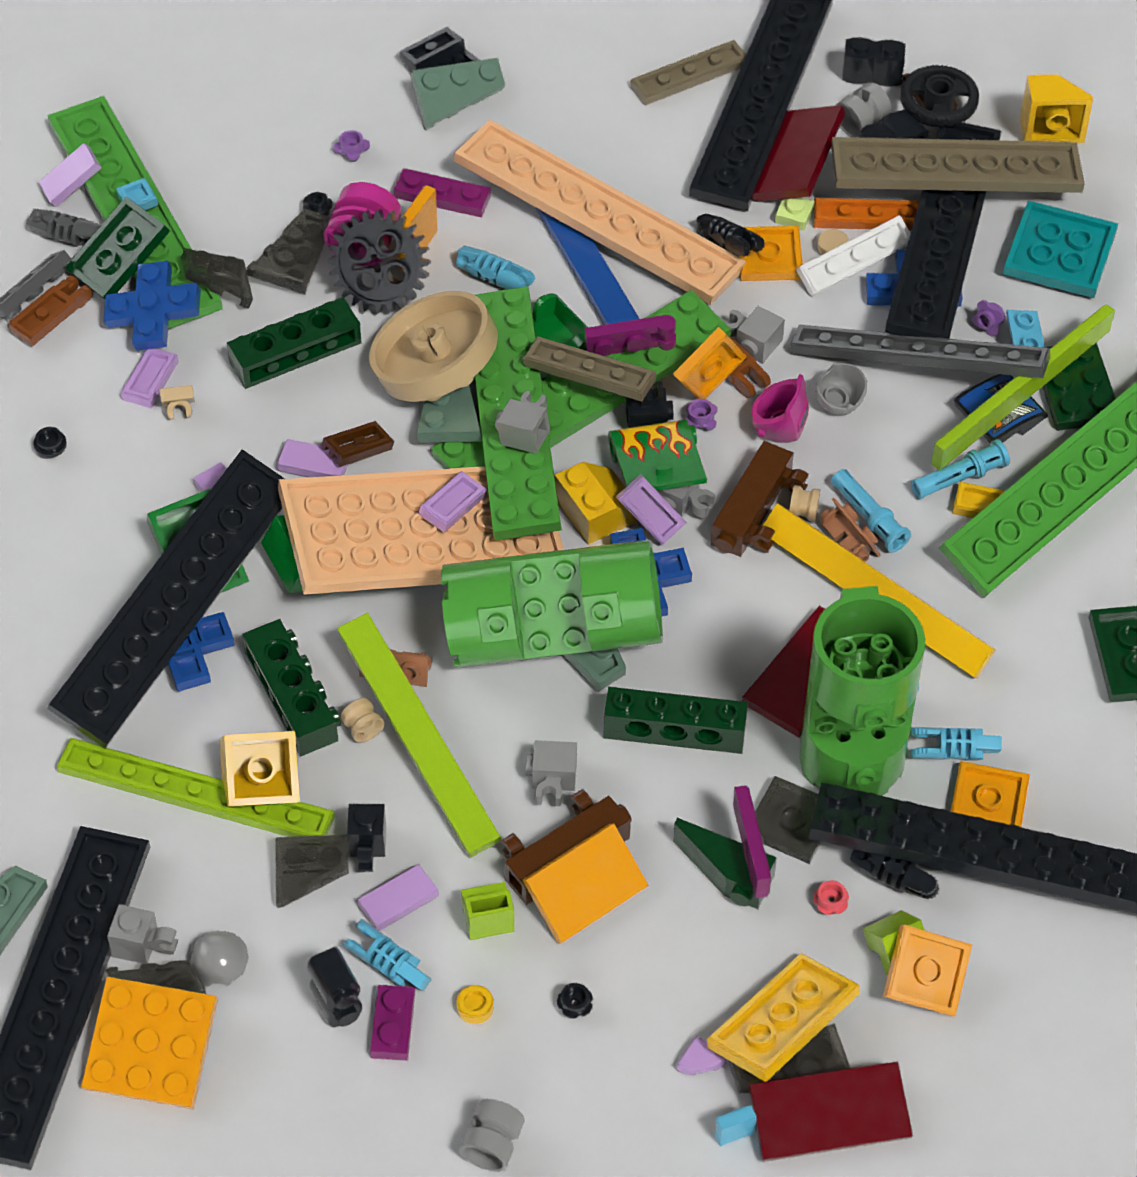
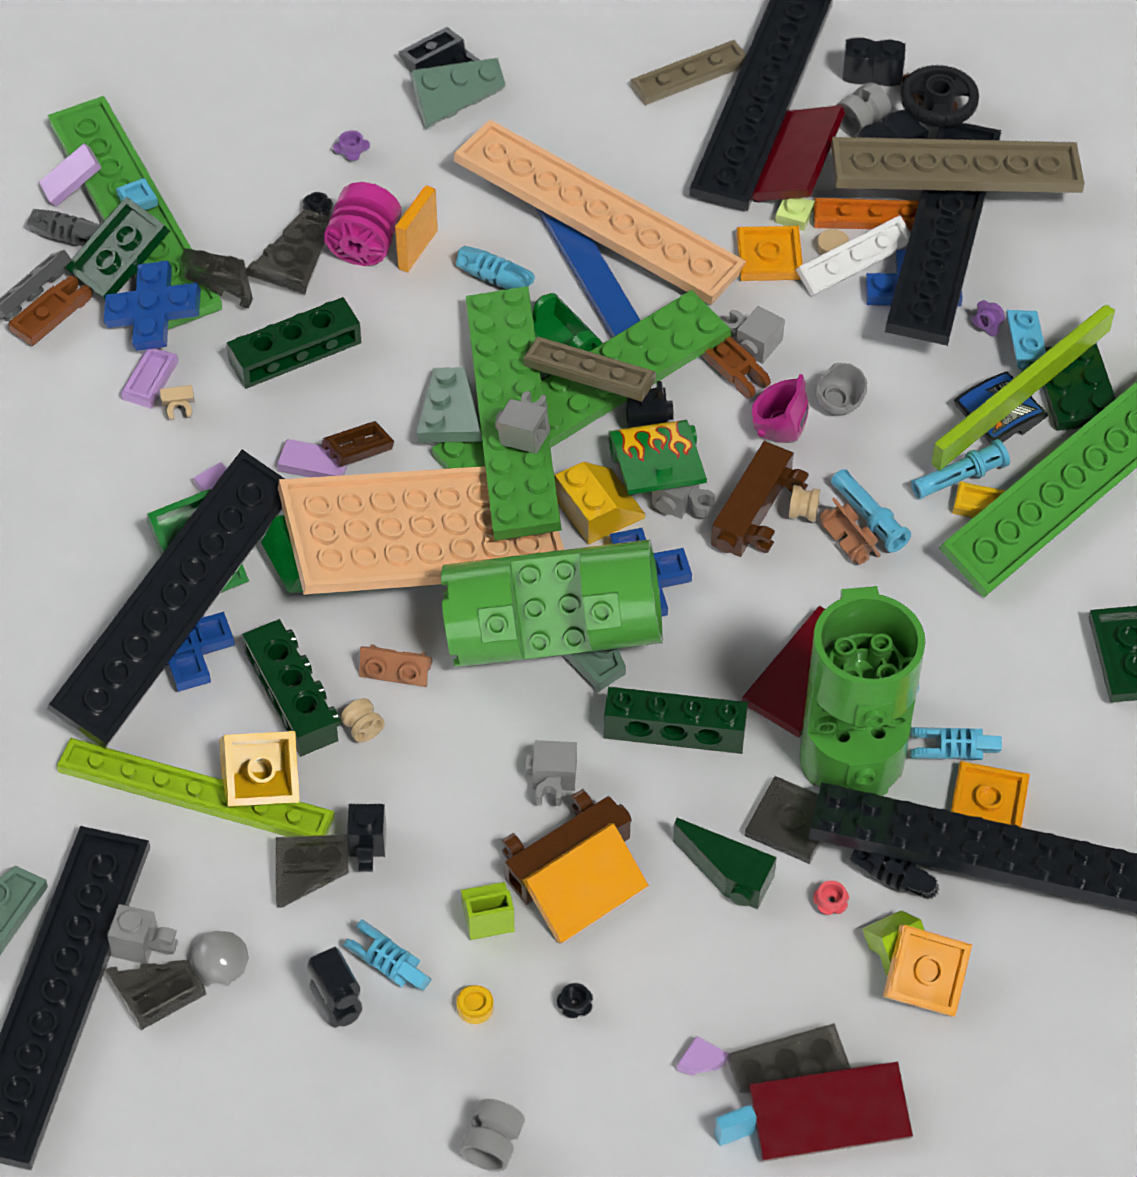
black plate [33,427,67,458] -> none
light orange plate [81,977,218,1109] -> none
black gear [327,209,431,313] -> none
lime tile [337,612,501,858] -> none
lavender tile [358,864,439,931] -> none
tan piece [369,291,498,402] -> none
magenta plate [370,985,416,1061] -> none
magenta plate [394,168,491,218] -> none
lavender tile [418,471,487,533] -> none
magenta plate [584,315,676,356] -> none
lavender tile [616,474,687,545] -> none
light orange tile [673,327,747,399] -> none
medium lavender plate [685,399,718,430] -> none
black hinge [696,213,765,257] -> none
yellow tile [707,953,860,1082] -> none
magenta tile [733,785,771,898] -> none
yellow tile [763,503,996,678] -> none
dark grey tile [790,324,1051,378] -> none
teal plate [1003,200,1119,298] -> none
yellow slope [1020,74,1093,143] -> none

